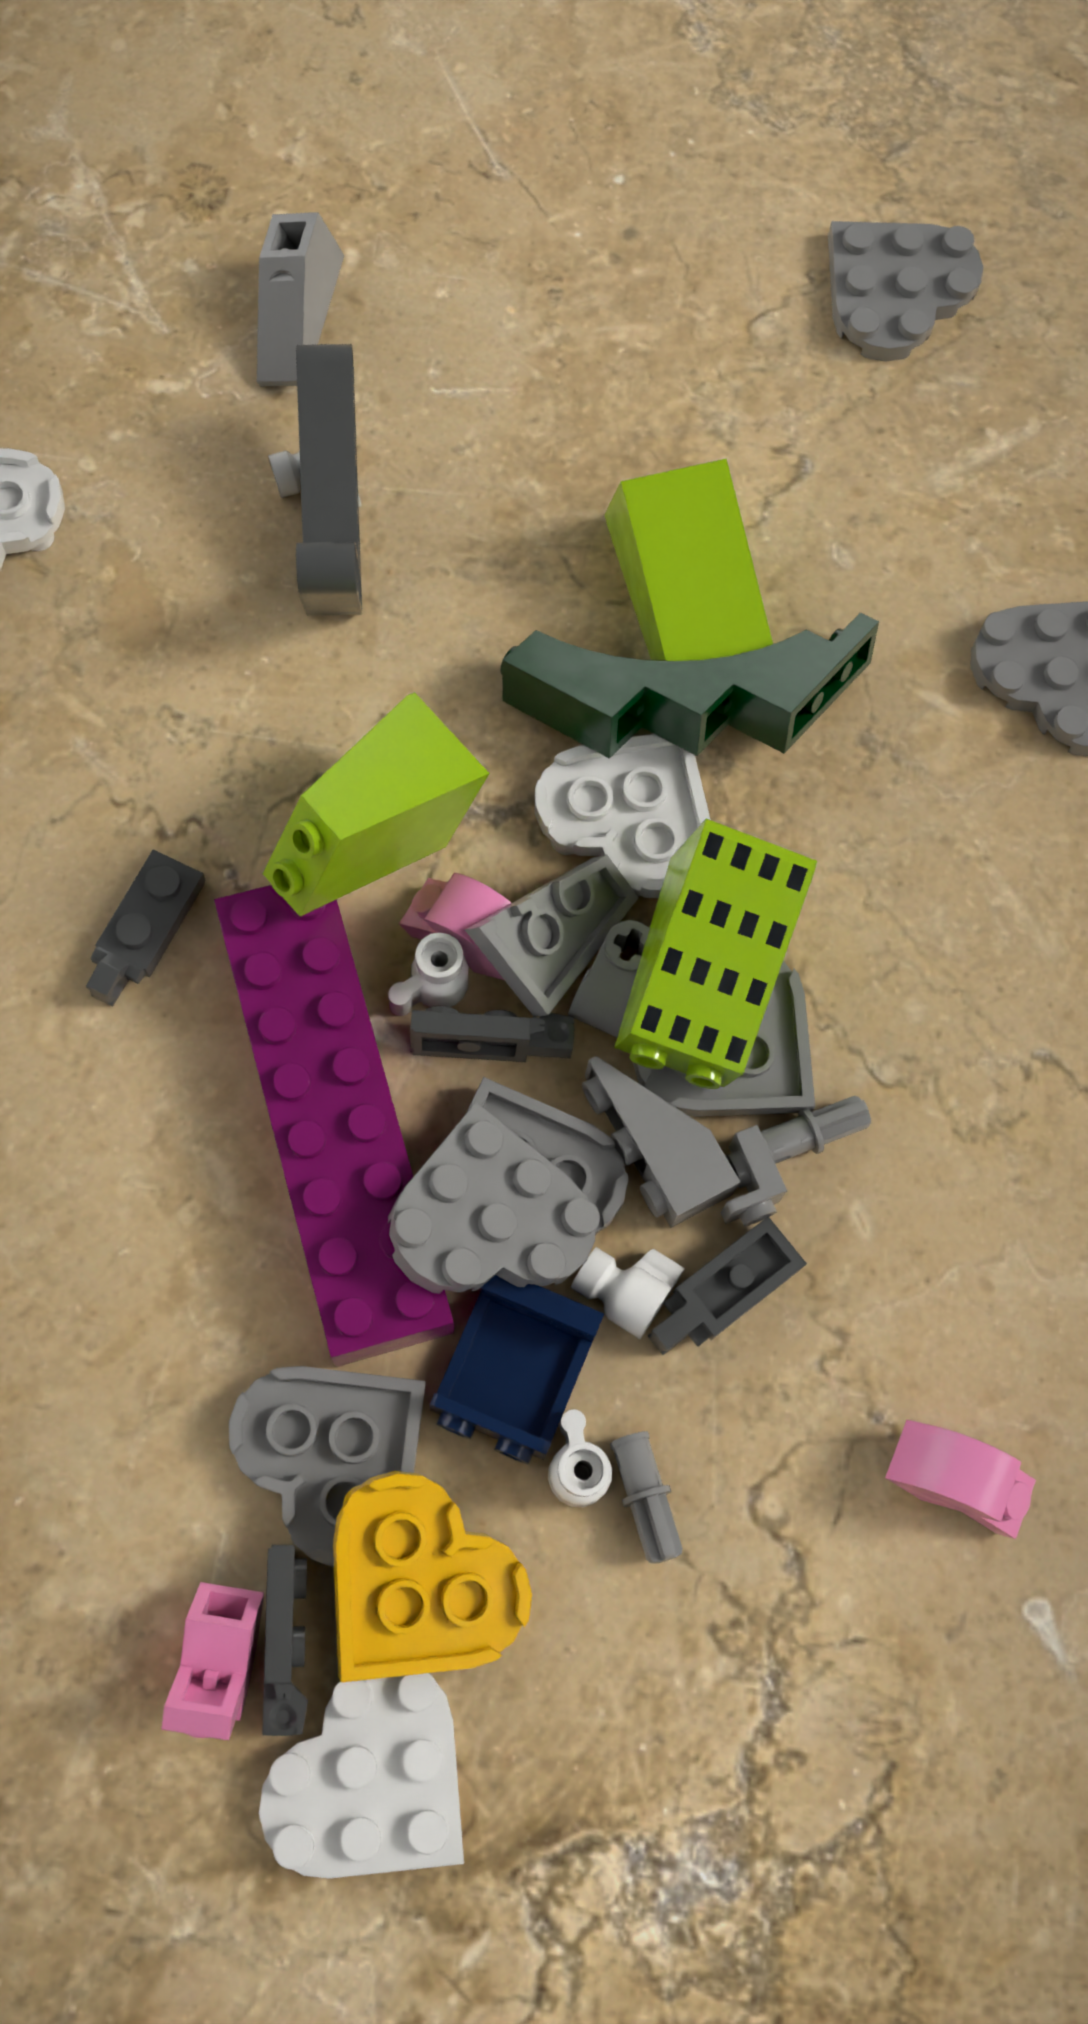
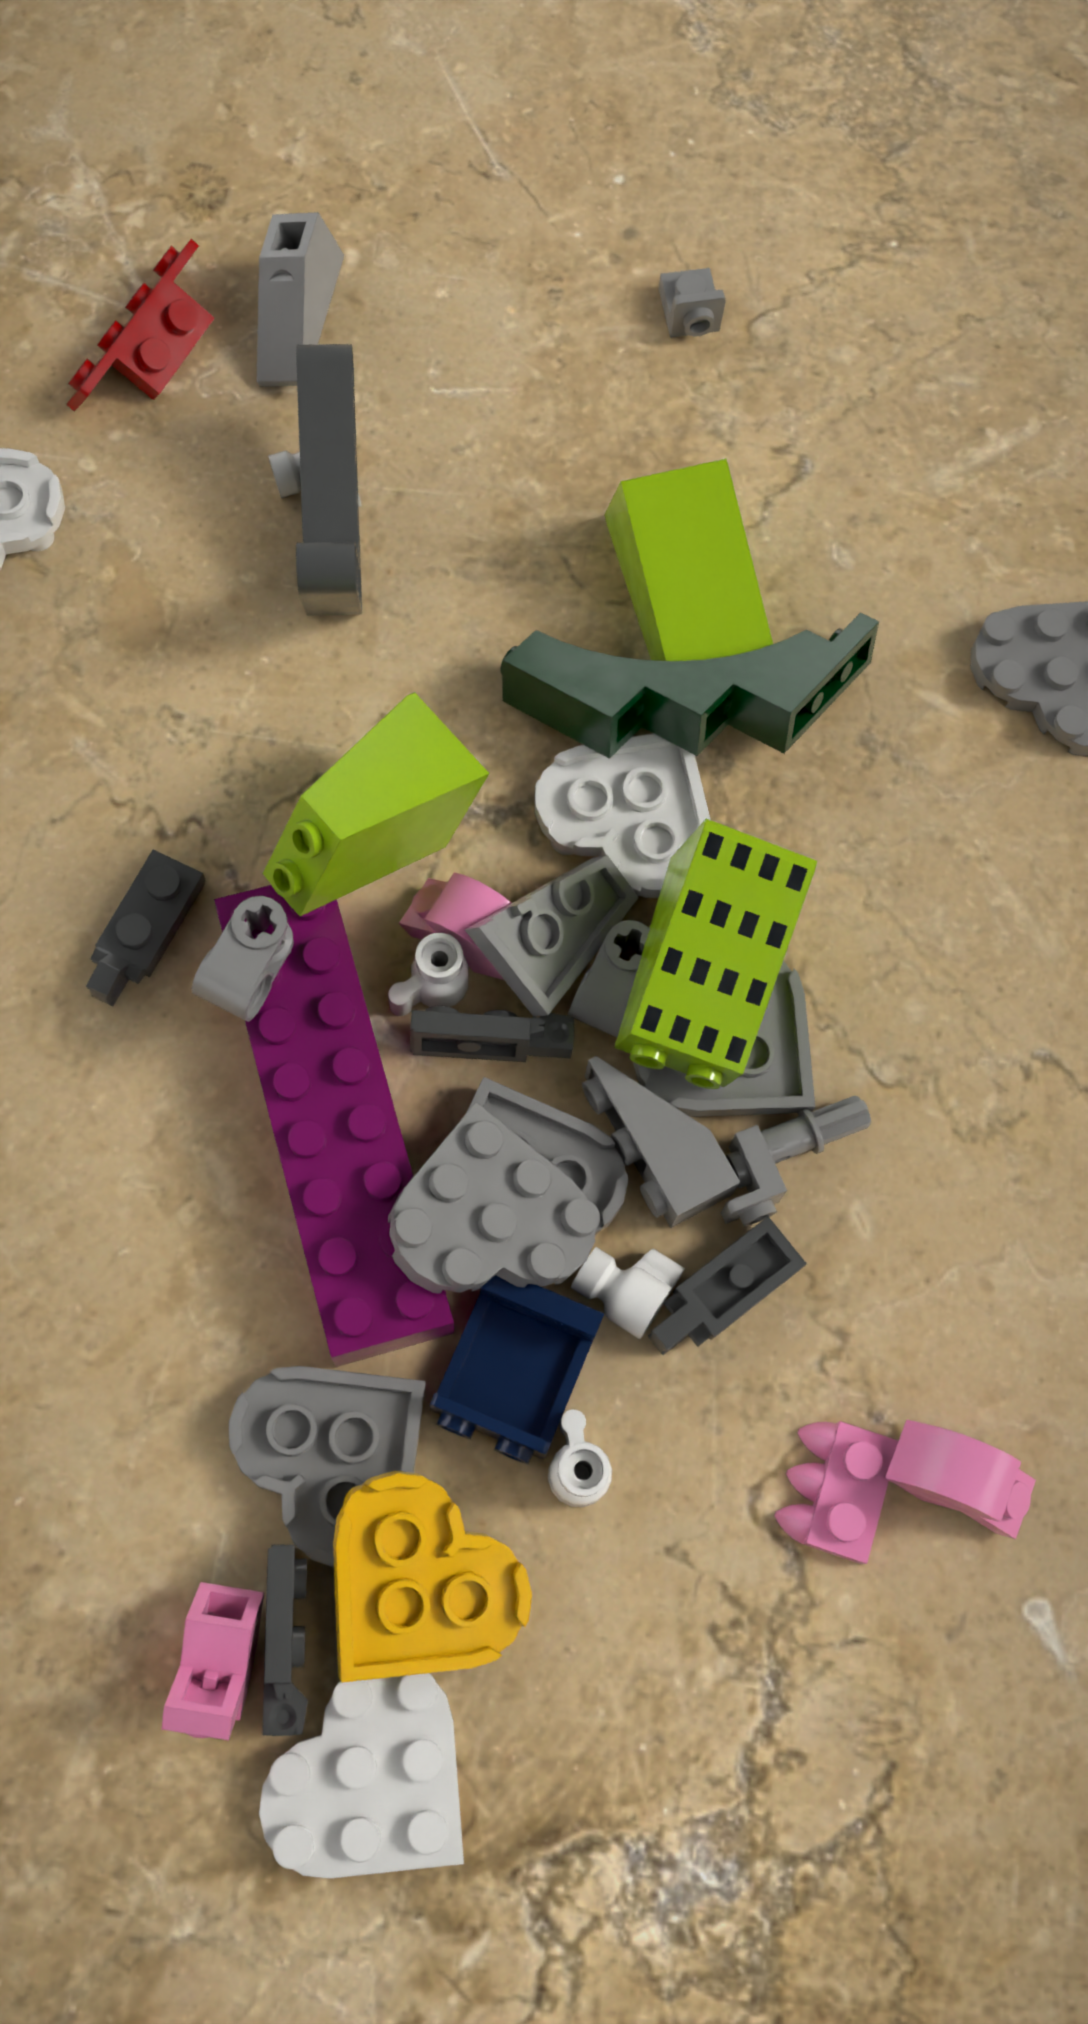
light grey axle [610,1431,682,1563] -> none
light grey plate [828,221,983,362] -> none
none -> red bracket [66,239,215,412]
none -> light grey piece [192,896,294,1022]
none -> light grey bracket [658,268,726,338]
none -> bright pink plate [774,1421,898,1564]

